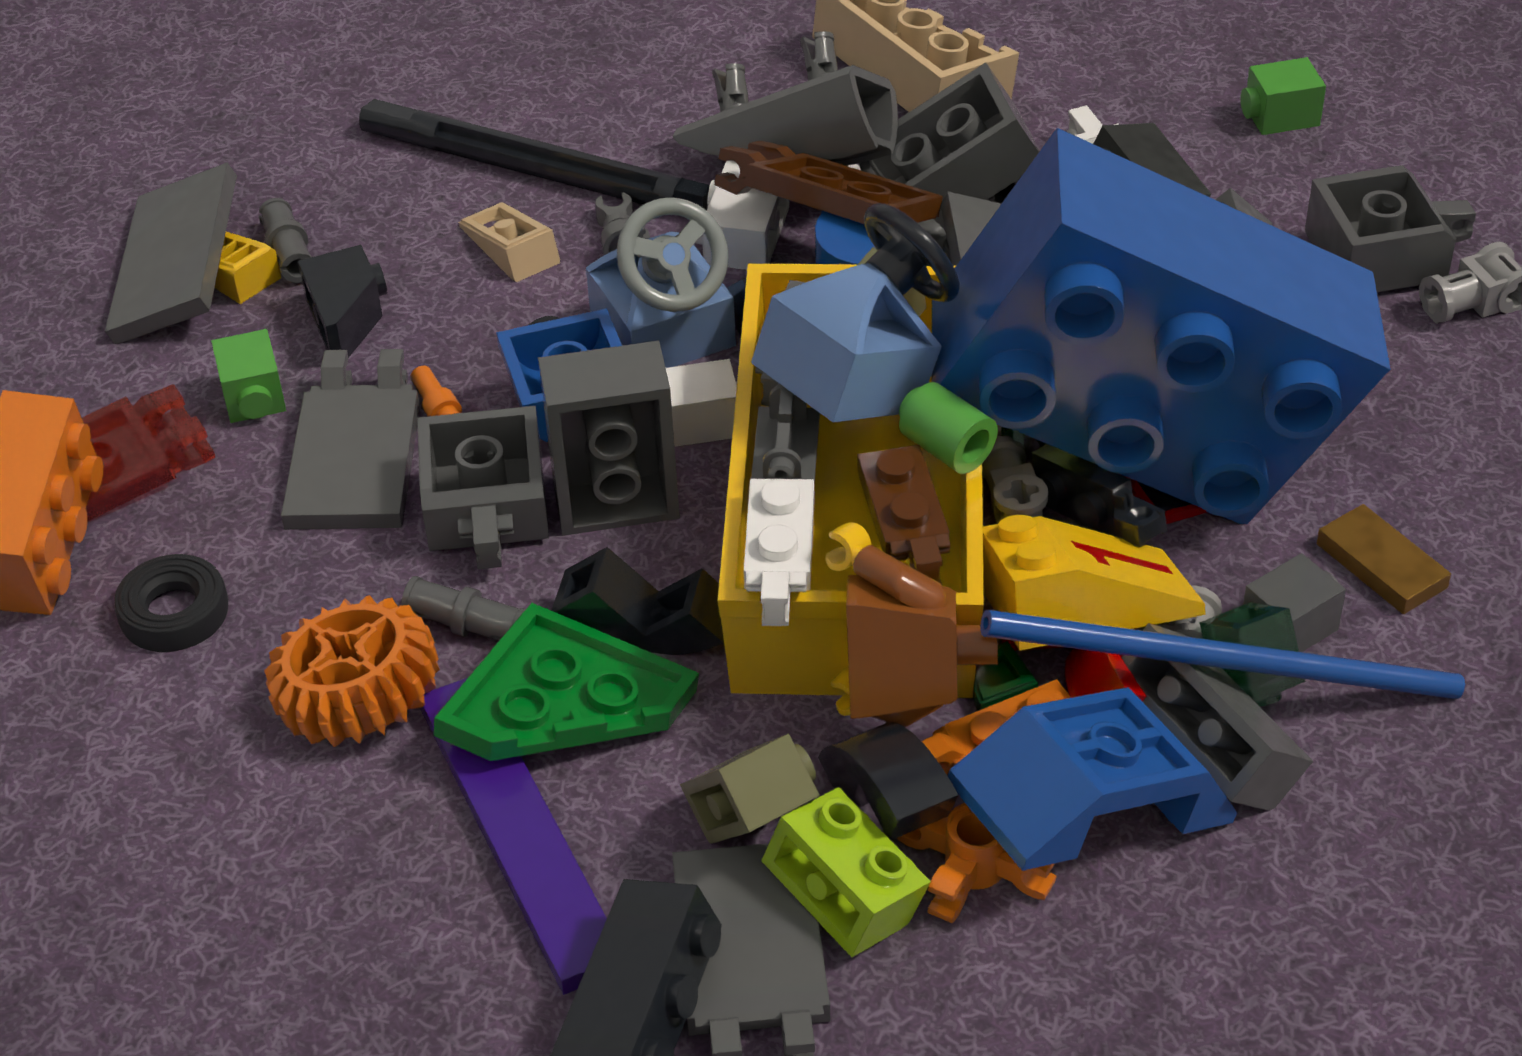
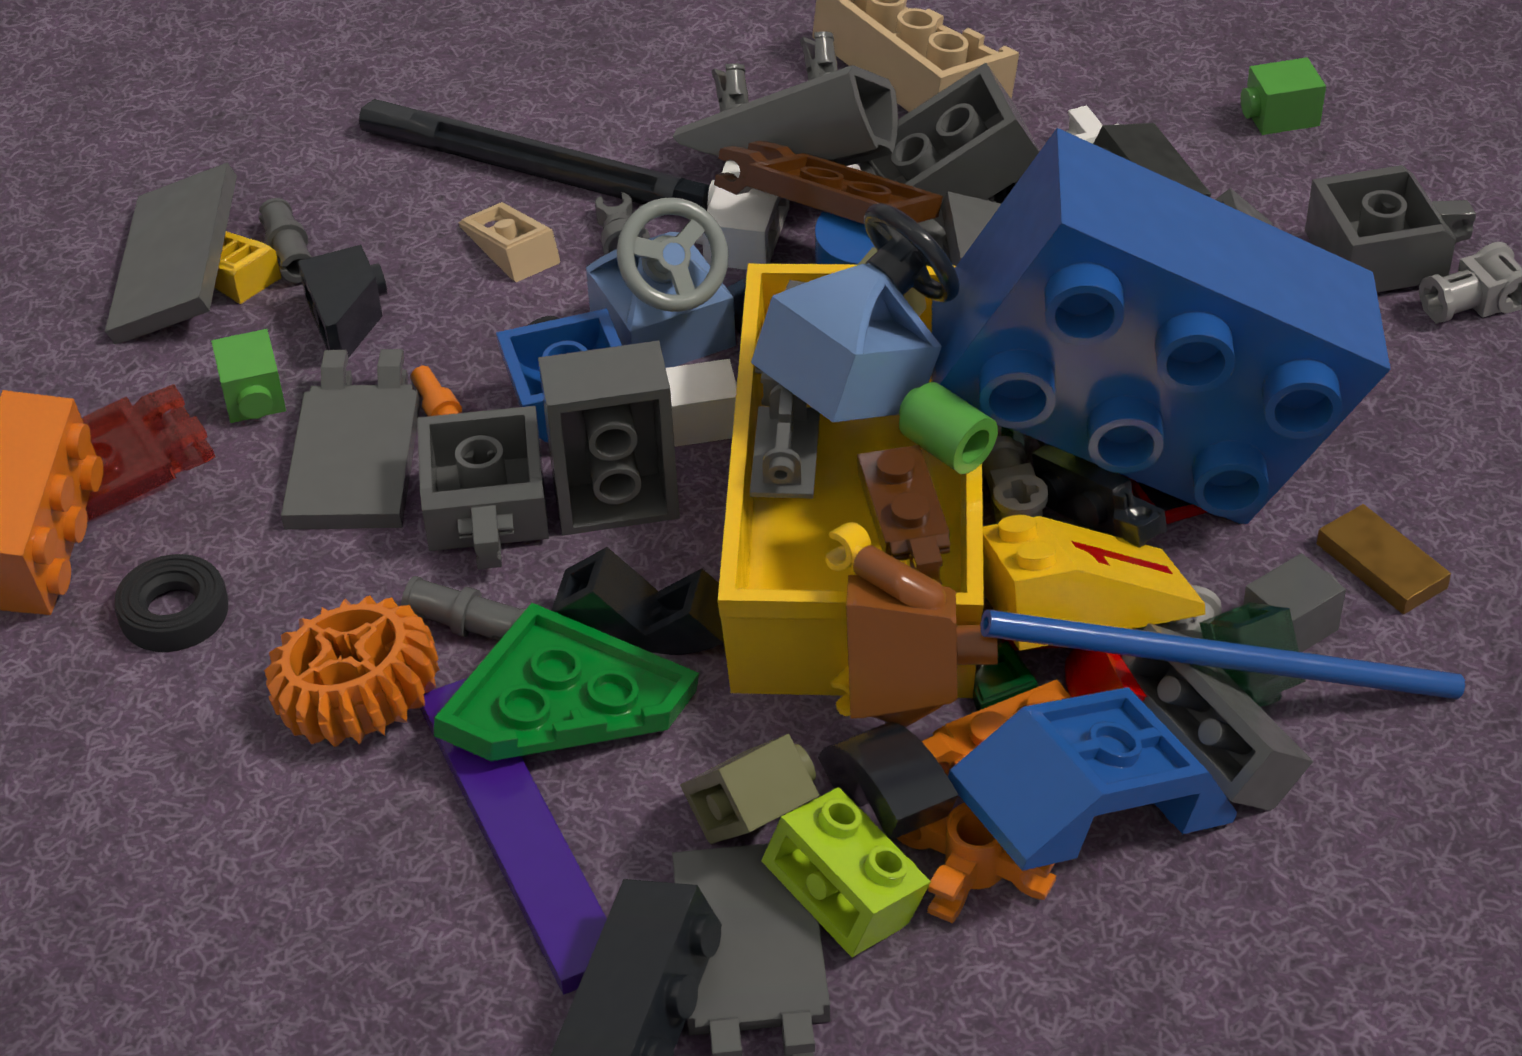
white hinge [744,479,815,626] -> none

